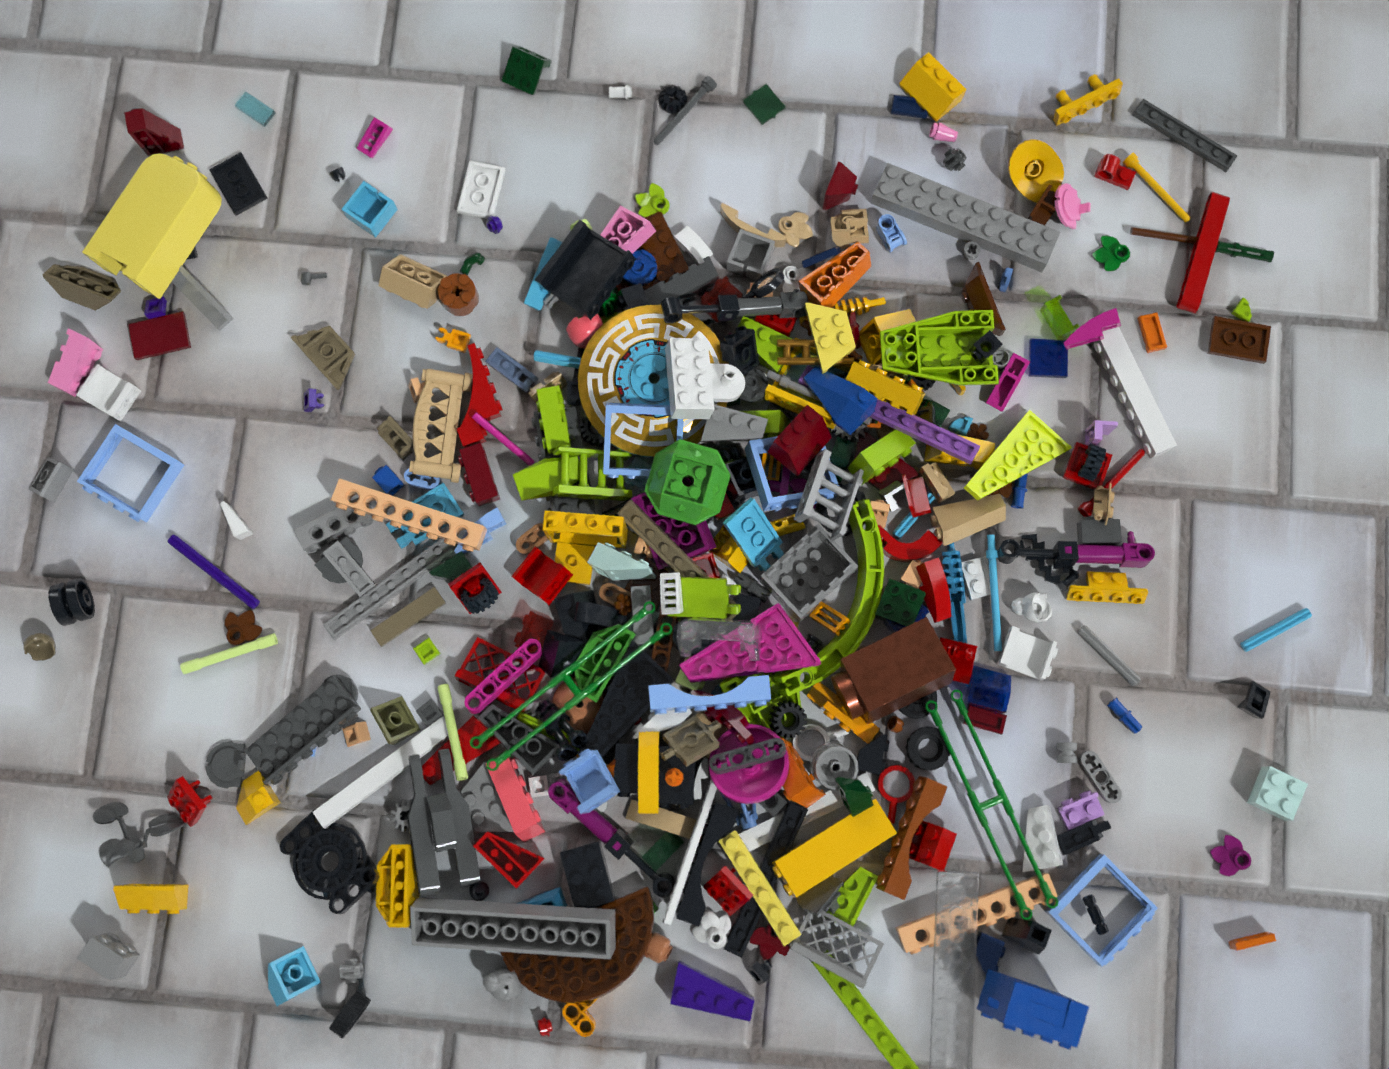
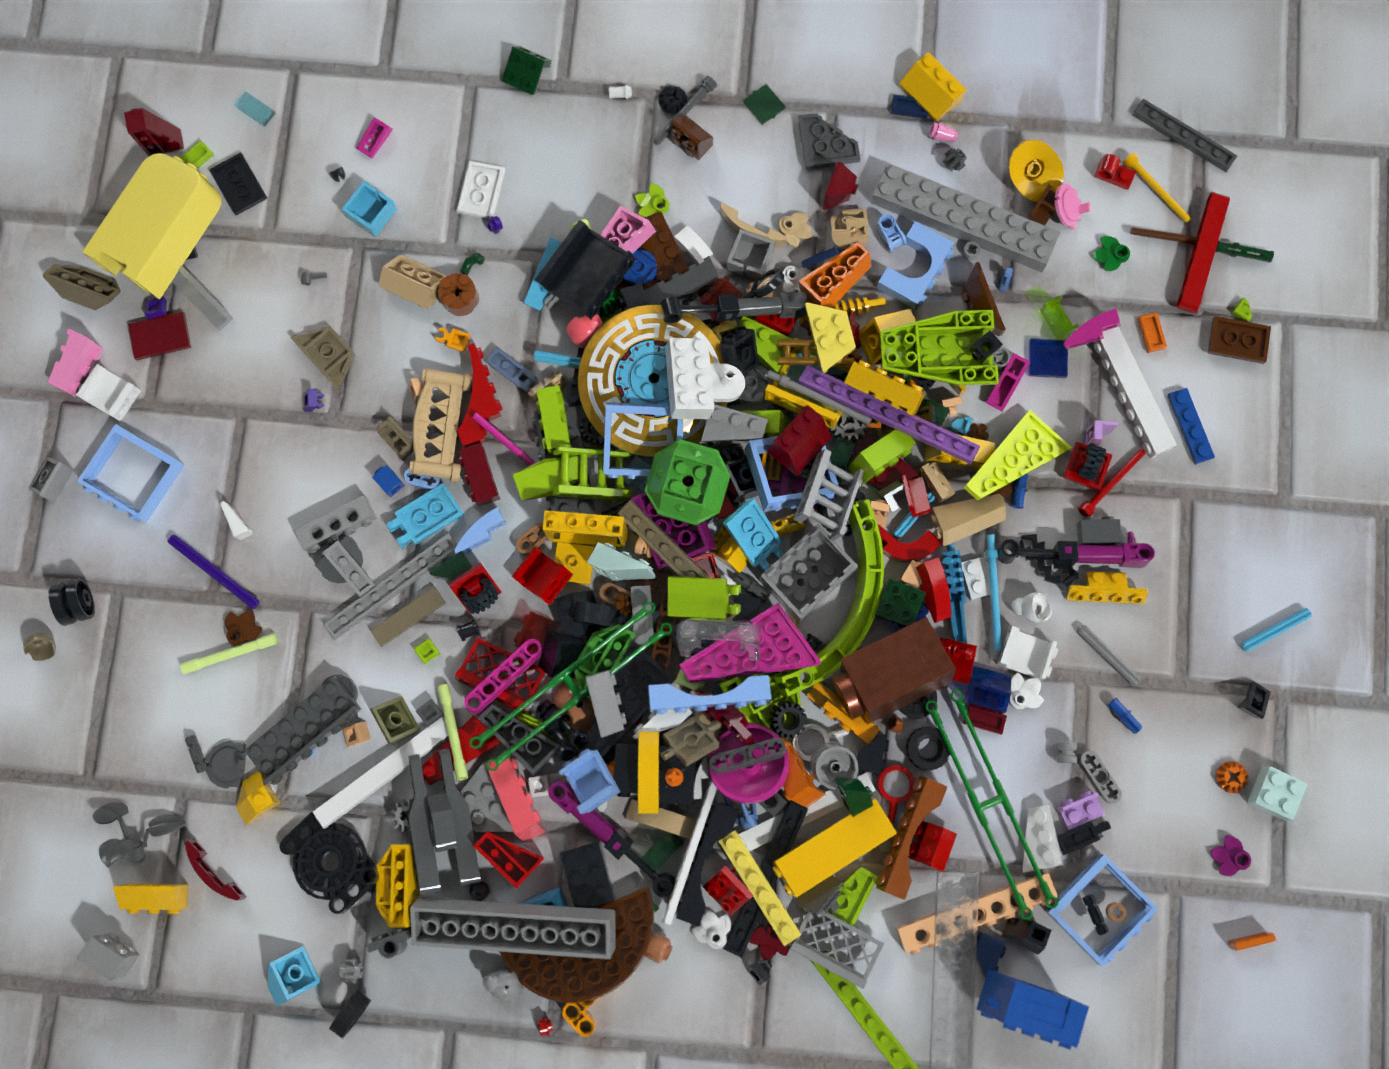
red plate [167,776,213,827] -> none
light nougat brick [331,478,487,552] -> none
white slope [660,572,684,615] -> none
dark purple wedge [670,960,755,1022] -> none
blue wedge [803,366,878,435] -> none
light orange tile [809,601,851,636] -> none
yellow plate [1053,74,1123,126] -> none
tan hinge [1092,483,1115,525] -> none
none -> lime tile [180,140,214,168]
none -> dark grey axle [185,735,208,773]
none -> dark red slope [185,839,247,901]
none -> dark grey plate [366,928,411,958]
none -> black bush [456,618,481,641]
none -> light grey slope [585,670,627,737]
none -> reddish brown slope [671,115,713,160]
none -> light yellow plate [712,320,738,343]
none -> dark grey plate [798,113,861,169]
none -> light blue arch [877,221,954,310]
none -> light nougat tile [938,395,962,416]
none -> white plate [1009,673,1044,710]
none -> medium nougat bush [1105,902,1126,922]
none -> blue plate [1167,388,1215,465]
none -> orange gear [1216,761,1249,793]

